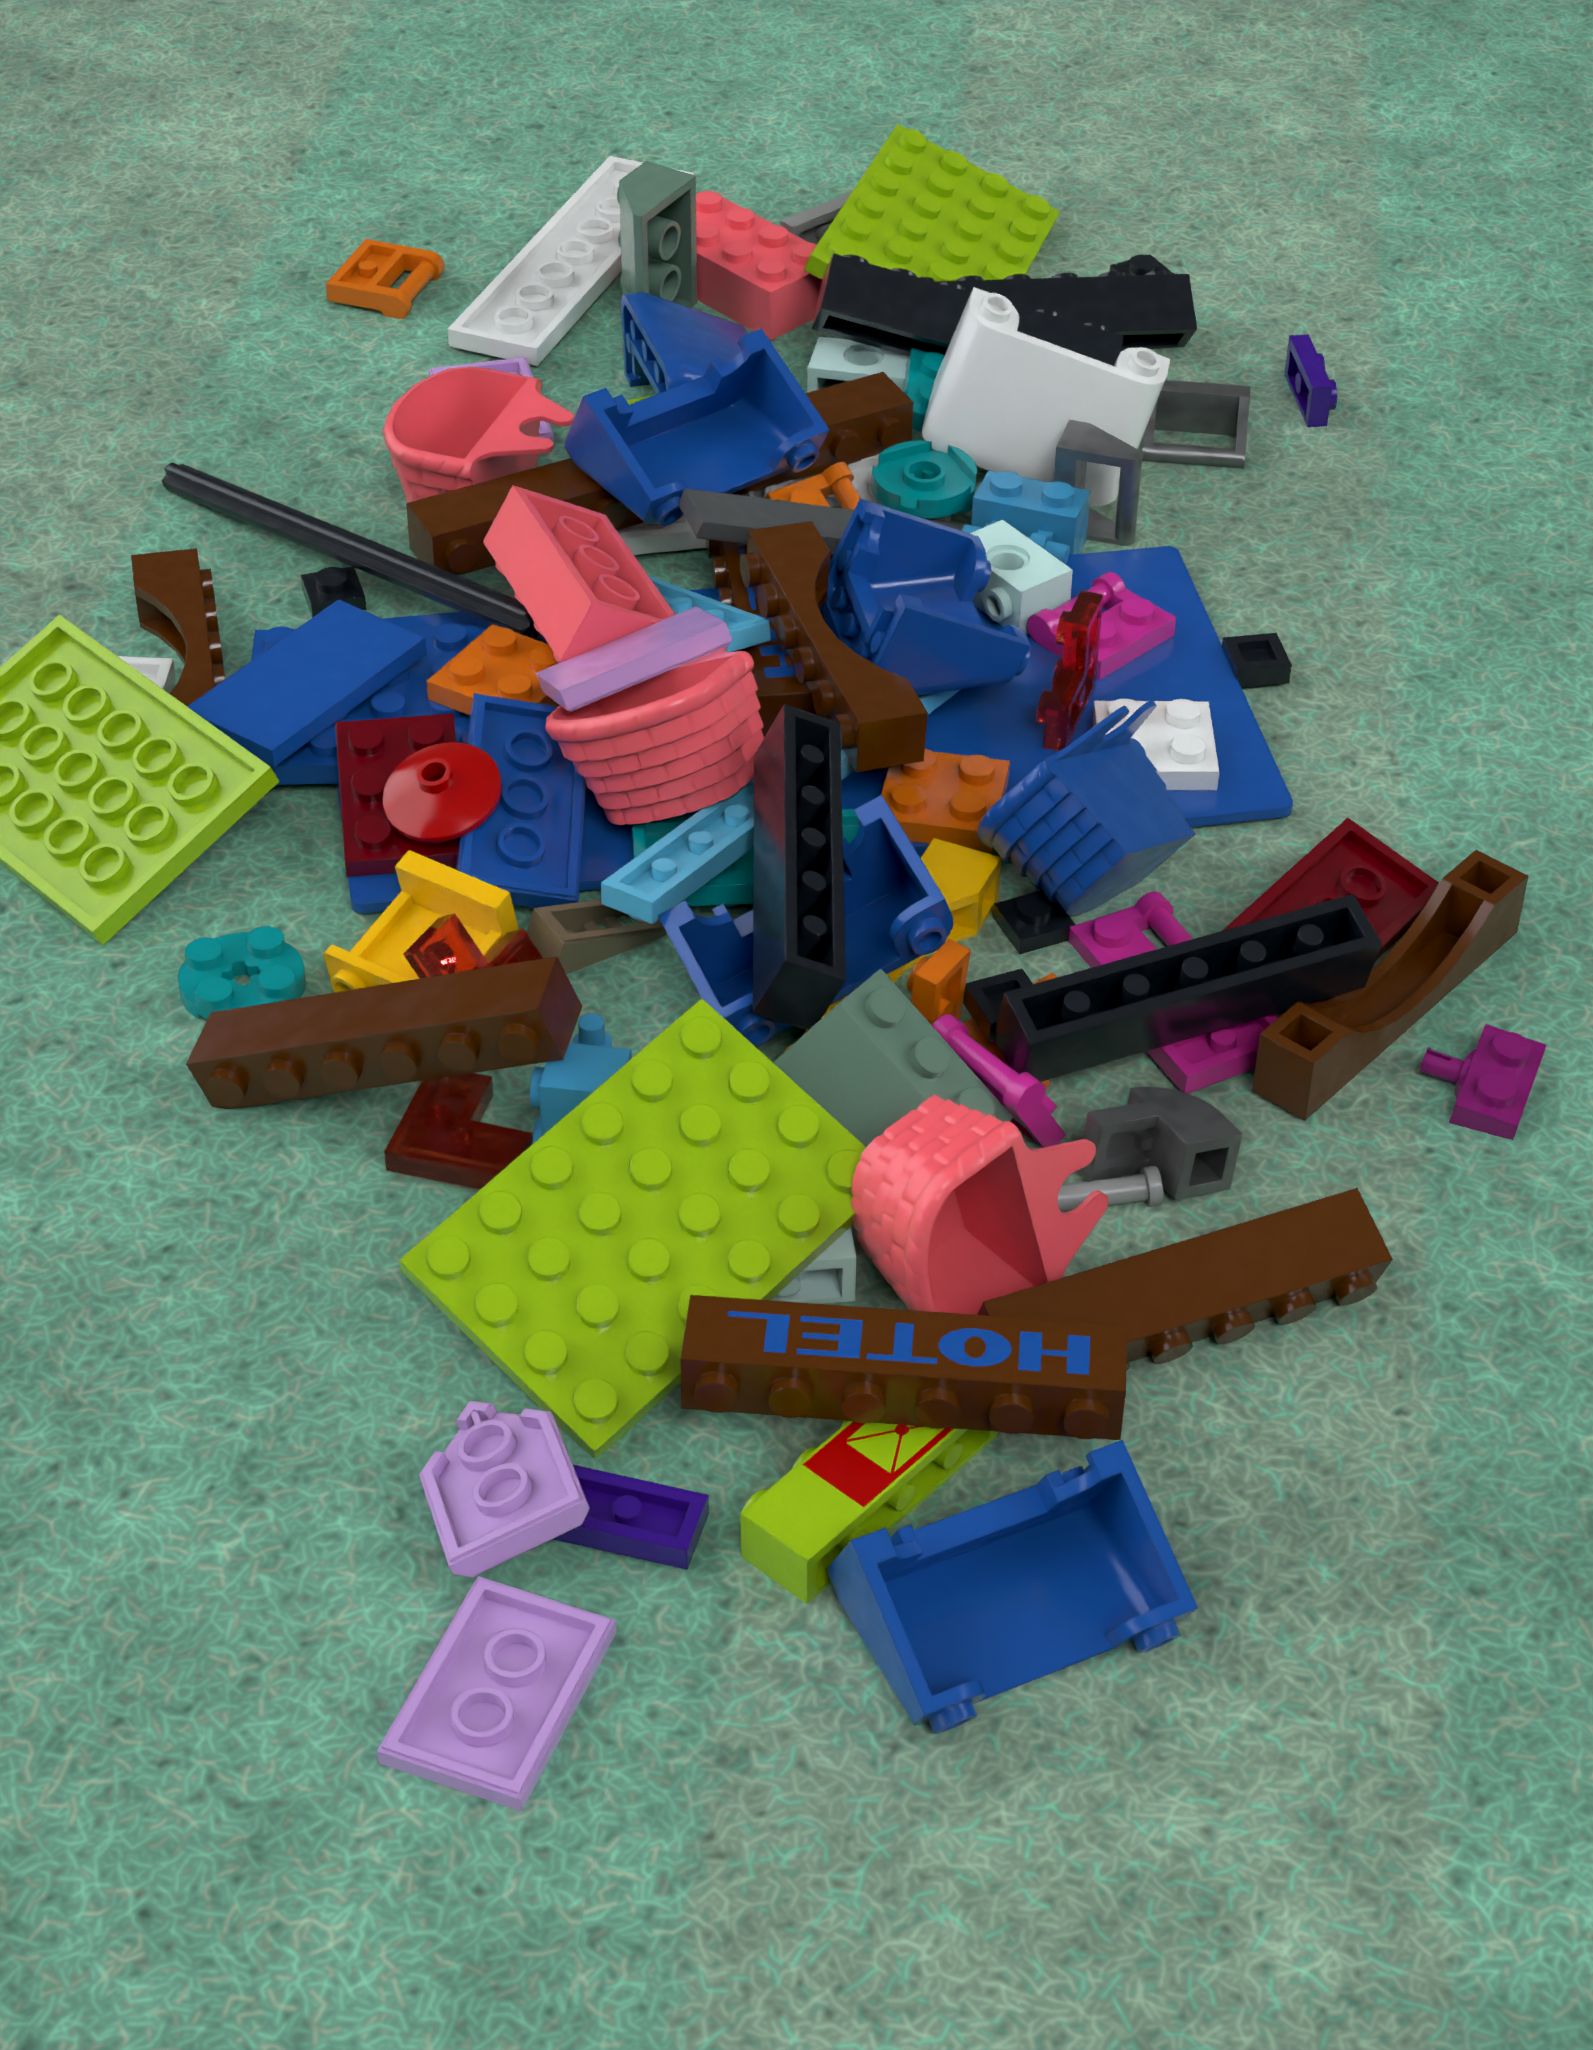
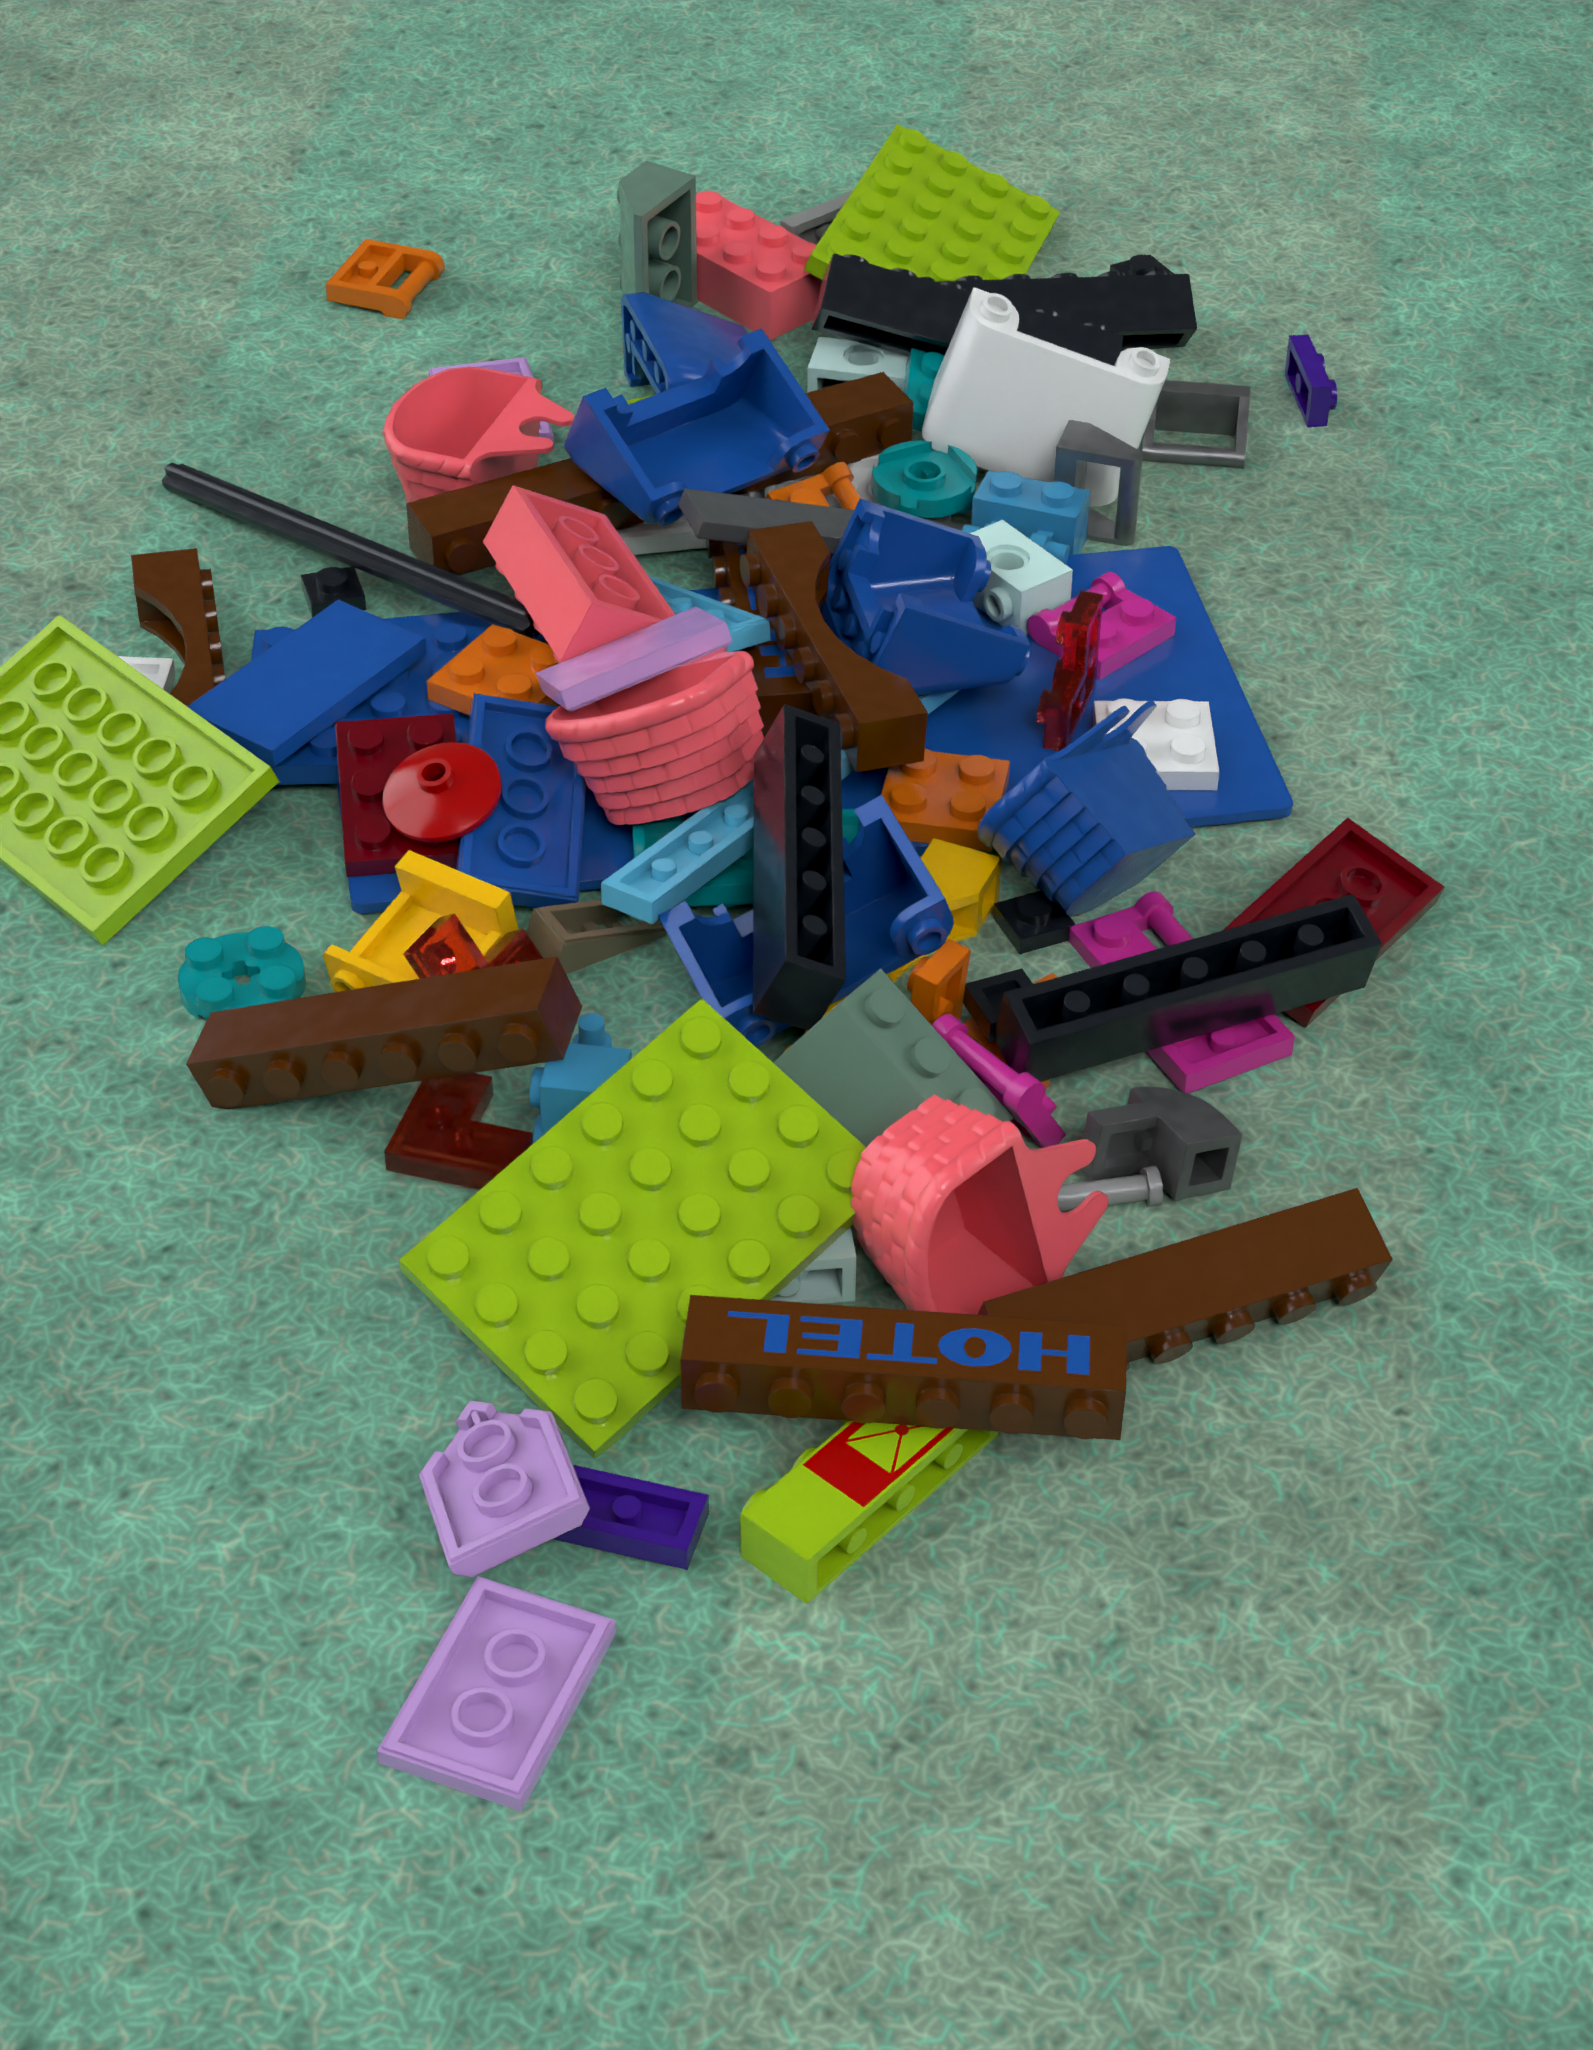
white plate [448,156,693,366] -> none
blue windscreen [826,1440,1198,1734] -> none
black plate [1222,633,1292,688] -> none
reddish brown arch [1252,850,1529,1121] -> none
magenta plate [1419,1024,1547,1140] -> none

